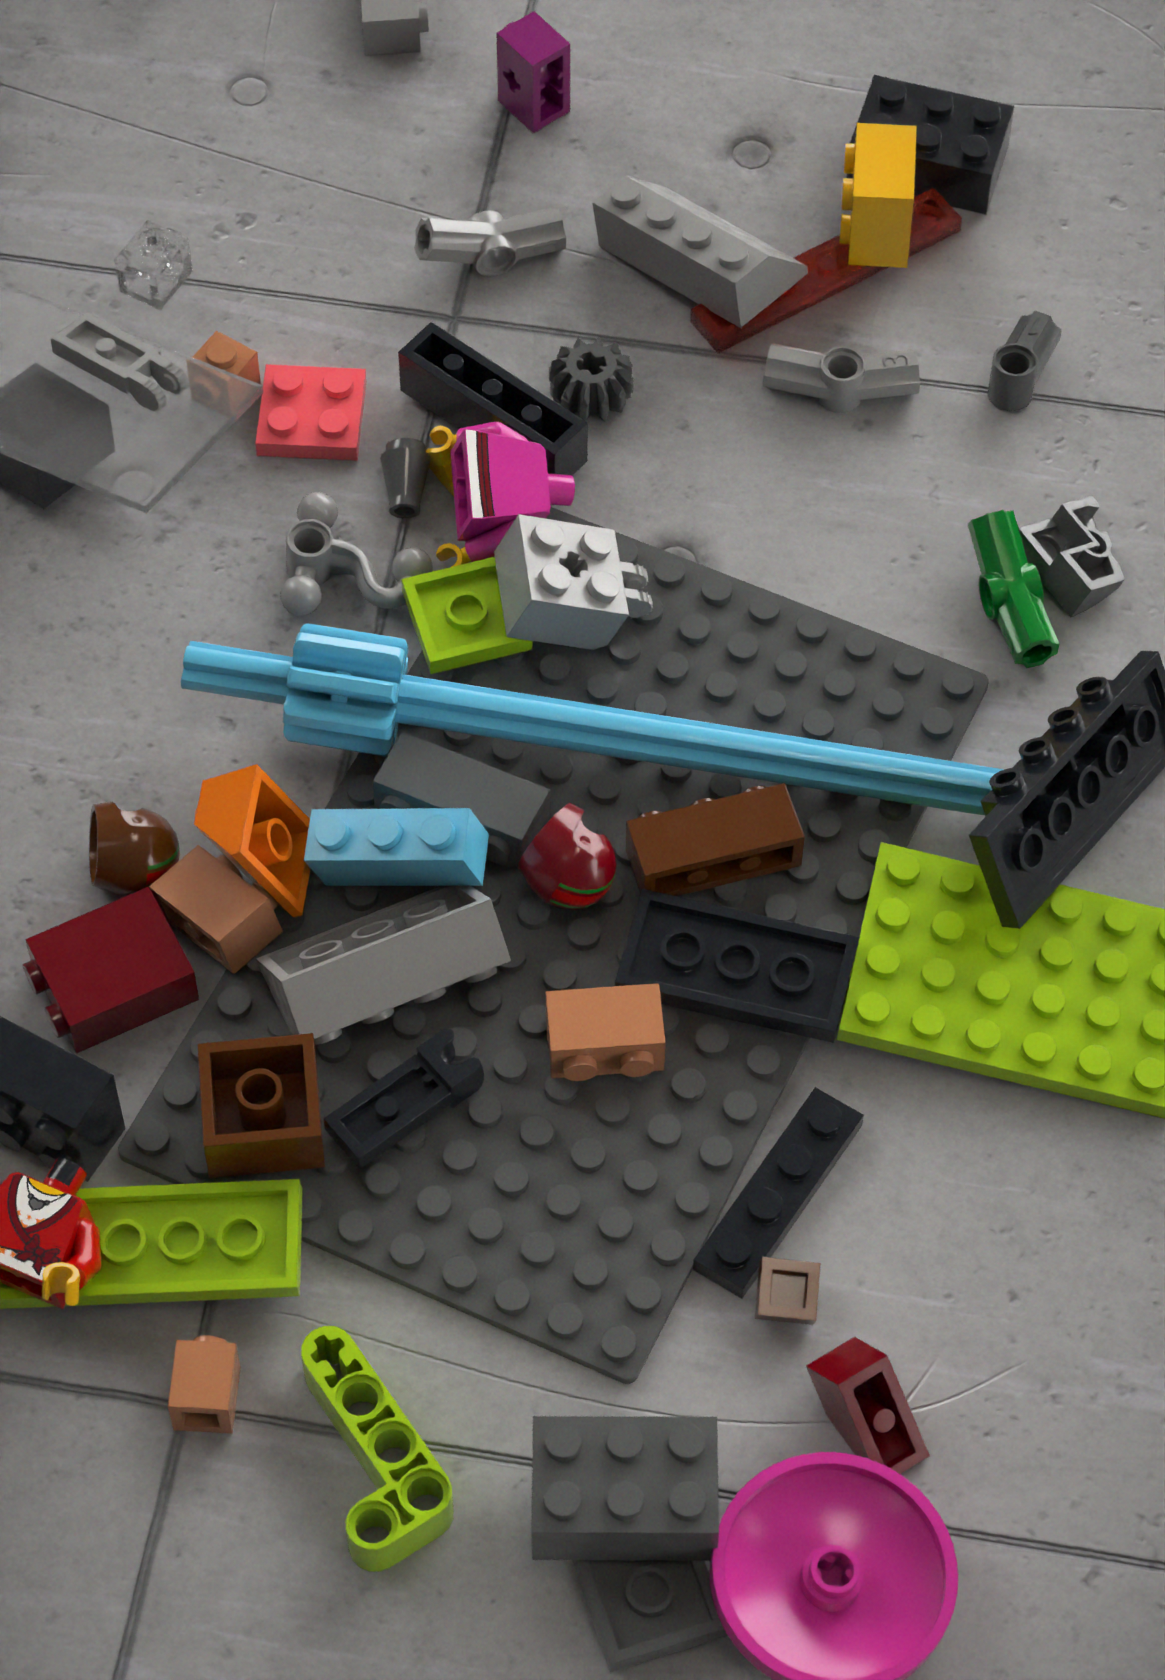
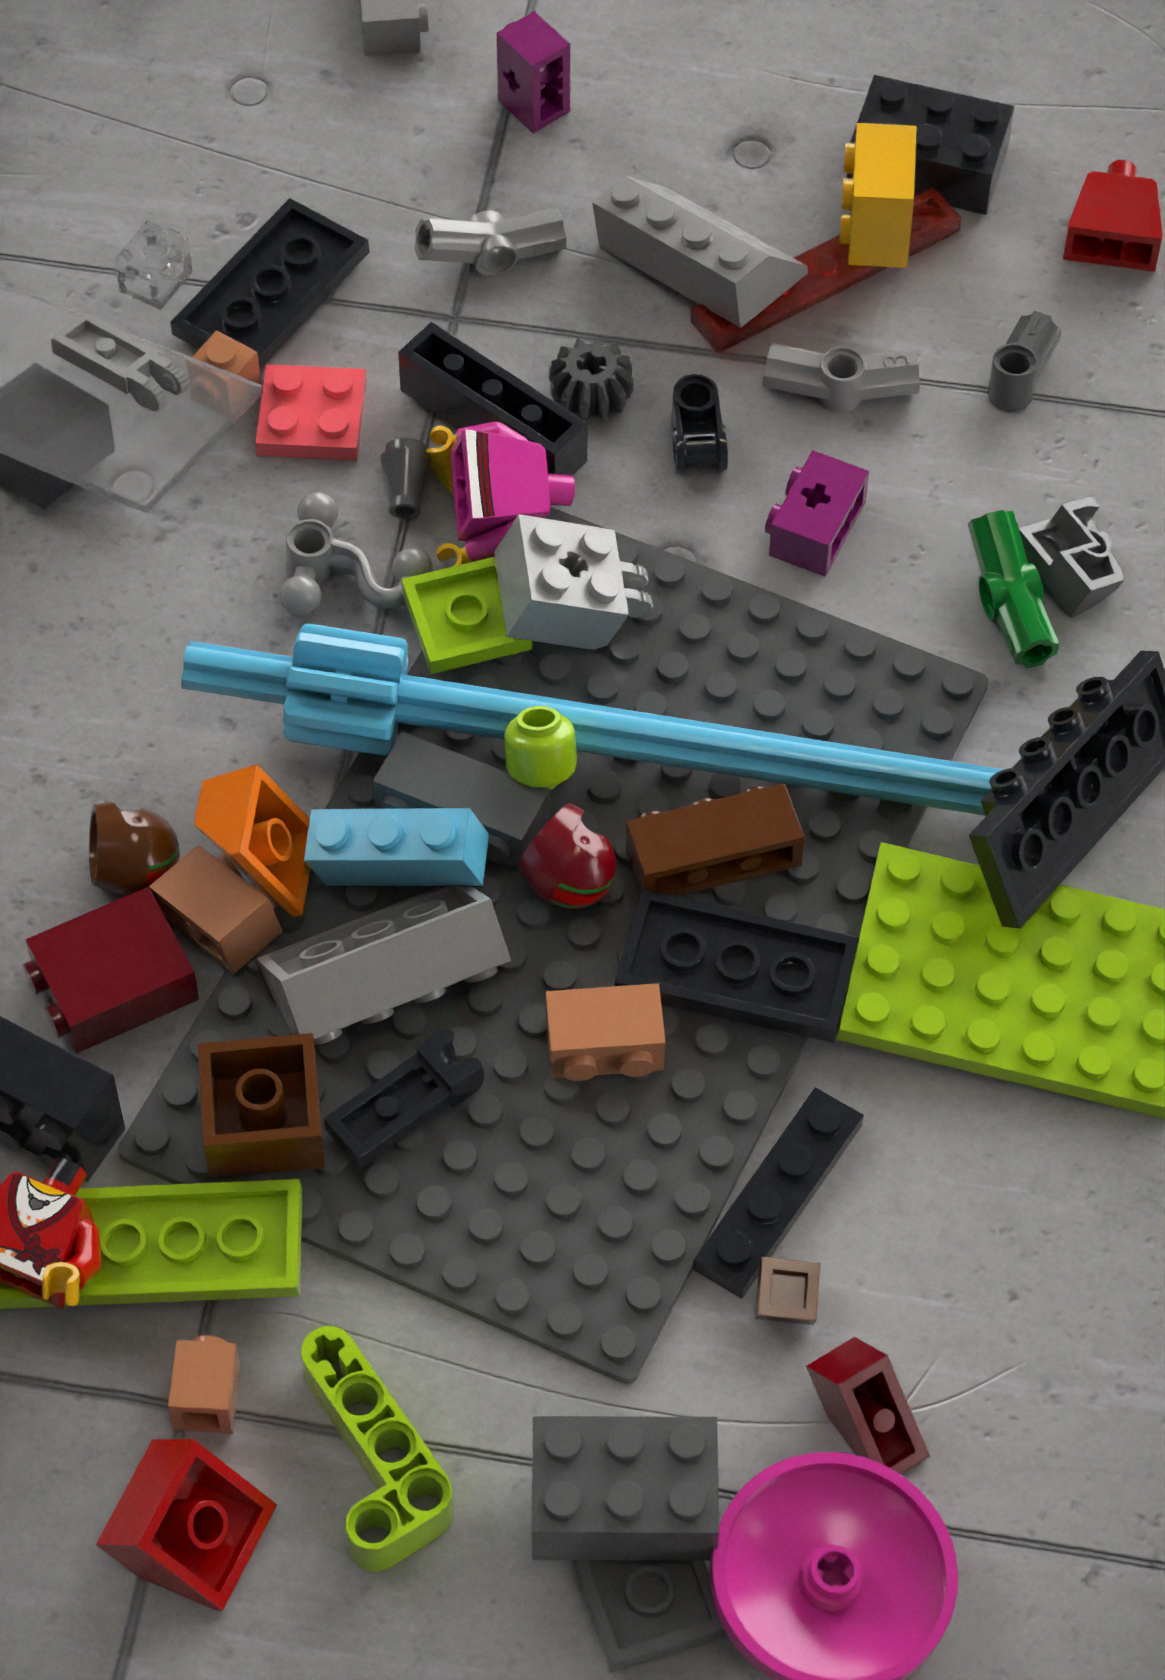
none -> red slope [96,1439,277,1611]
none -> black plate [170,198,369,370]
none -> lime head [504,706,577,790]
none -> black piece [671,374,728,473]
none -> magenta brick [765,450,869,577]
none -> red torso [1063,160,1163,272]

